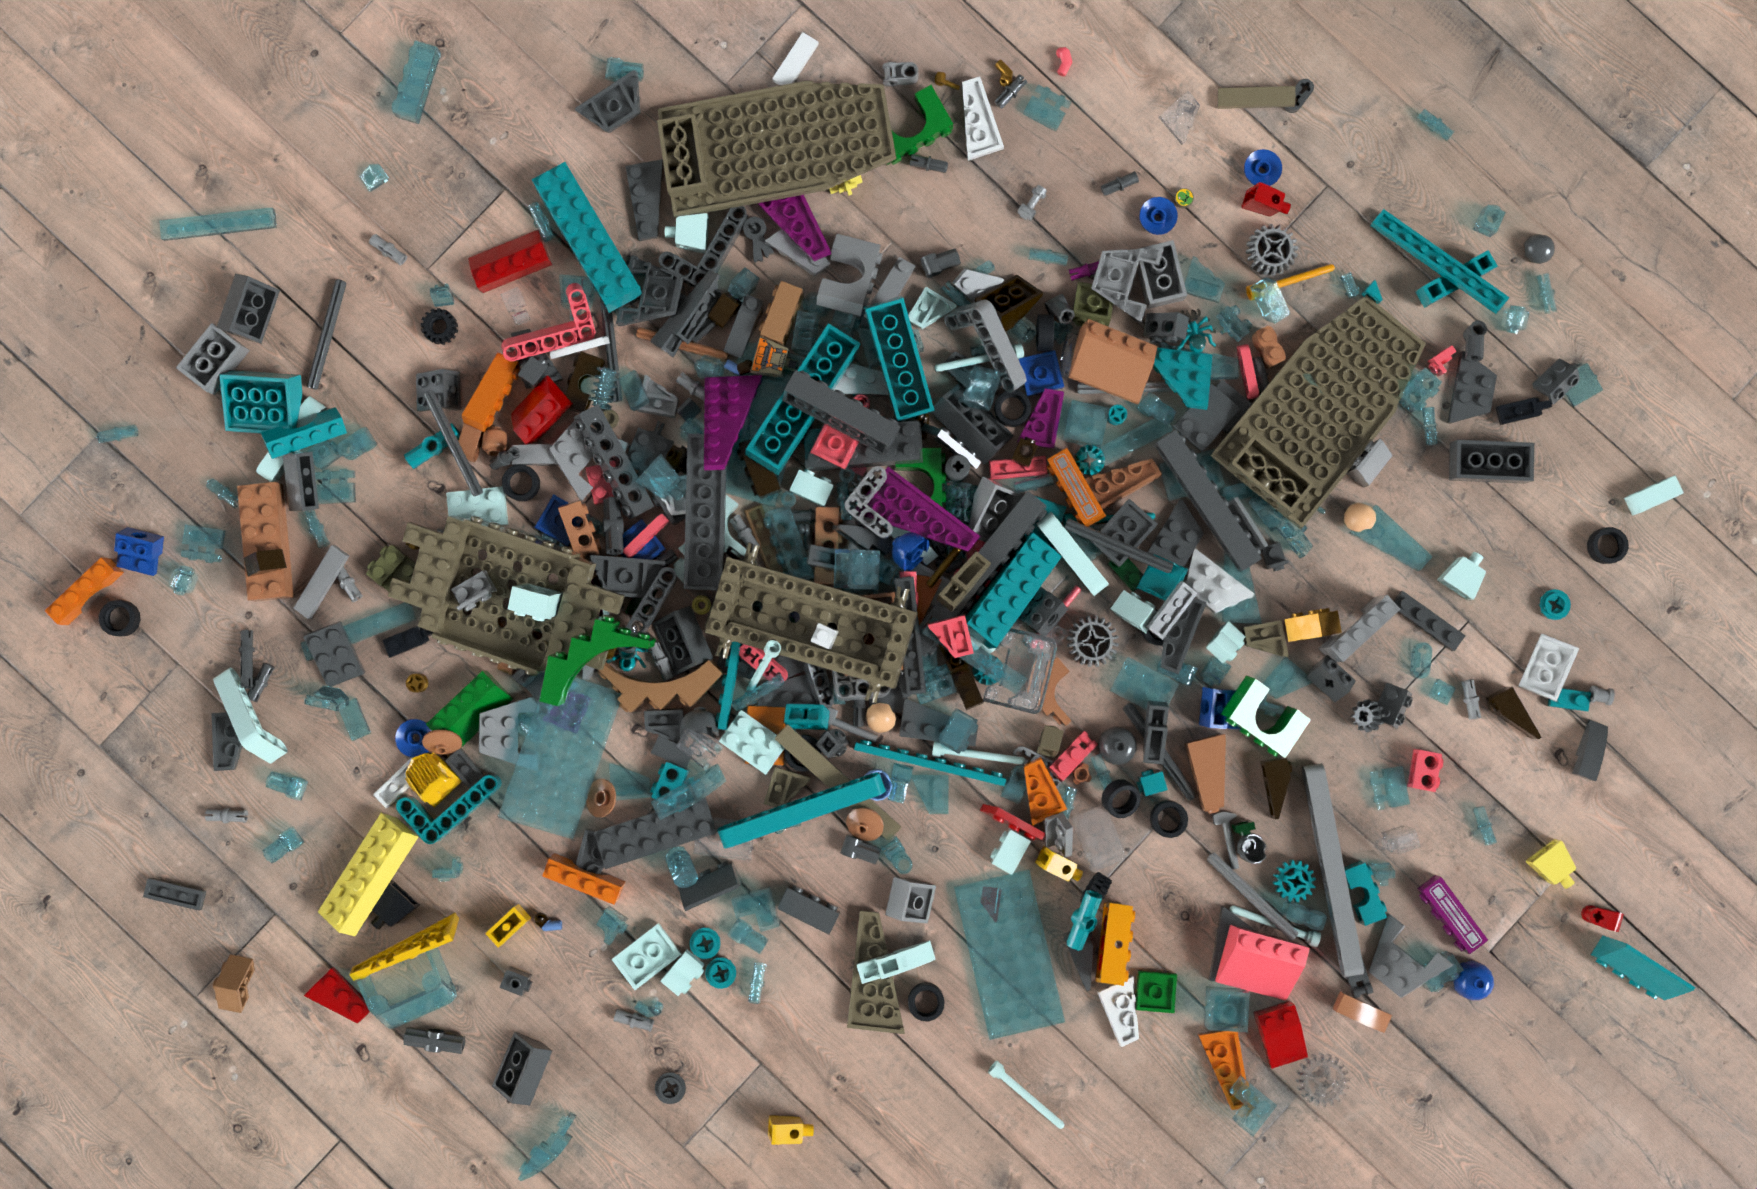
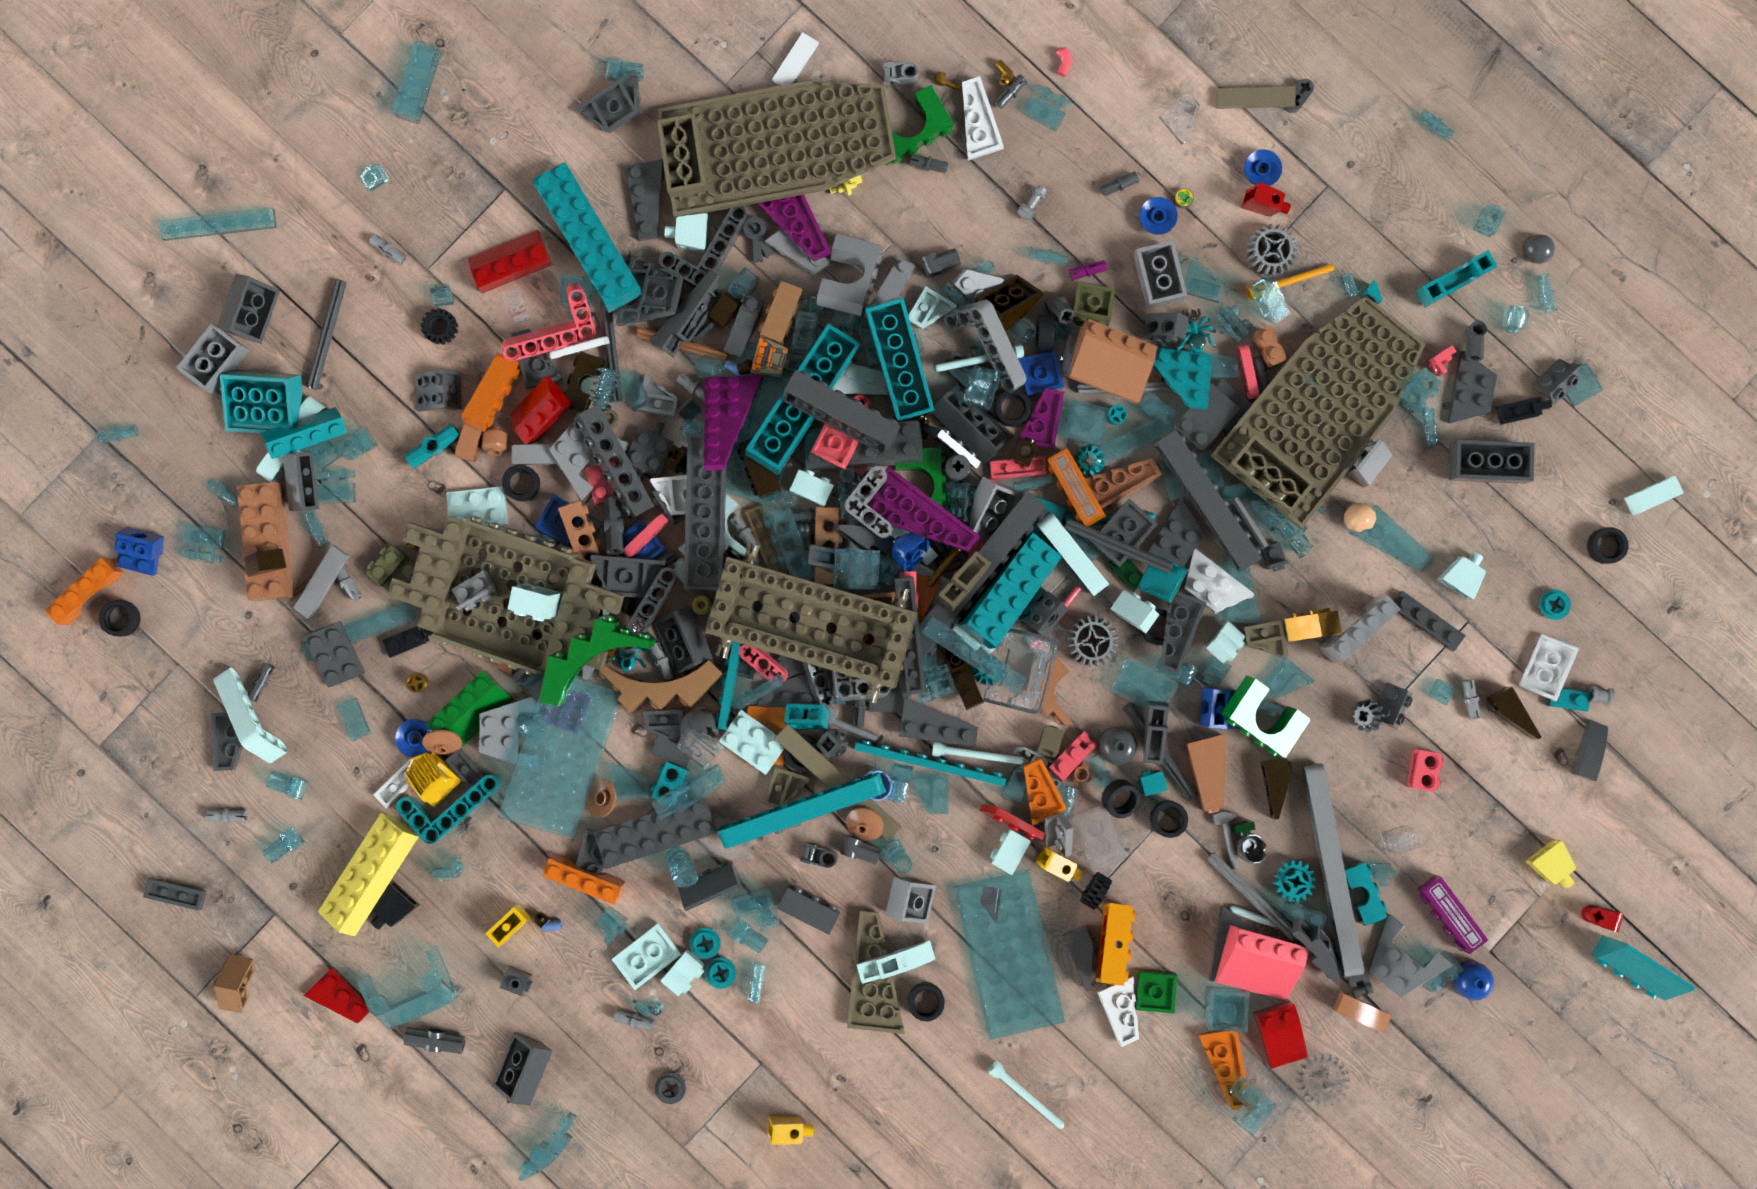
clear light blue head [169,566,198,596] -> none
dark grey pin [239,630,255,689] -> none
clear light blue slope [304,686,349,711] -> none
yellow wing [349,912,459,981] -> none
dark grey axle [423,390,483,496] -> none
dark grey pin [489,447,520,470] -> none
dark grey brick [518,356,548,389] -> none
clear light blue pin [528,202,555,242] -> none
clear light blue torso [636,454,685,501] -> none
light aqua piece [746,640,781,693] -> none
white brick [811,623,839,649] -> none
light nougat hair [866,703,896,733] -> none
coral wing [928,615,974,658] -> none
clear light blue brick [937,708,979,754] -> none
teal piece [1067,890,1102,951] -> none
light grey wing [1091,247,1164,322] -> none
light grey plate [1146,581,1198,640] -> none
dark grey brick [1306,655,1356,702] -> none
clear light blue plate [1369,766,1410,810] -> none
teal plate [1371,209,1510,314] -> none
clear light blue beam [1410,642,1432,679] -> none
clear light blue axle [1473,806,1497,845] -> none
none -> dark grey piece [799,842,838,868]
none -> dark grey slope [1292,917,1340,985]

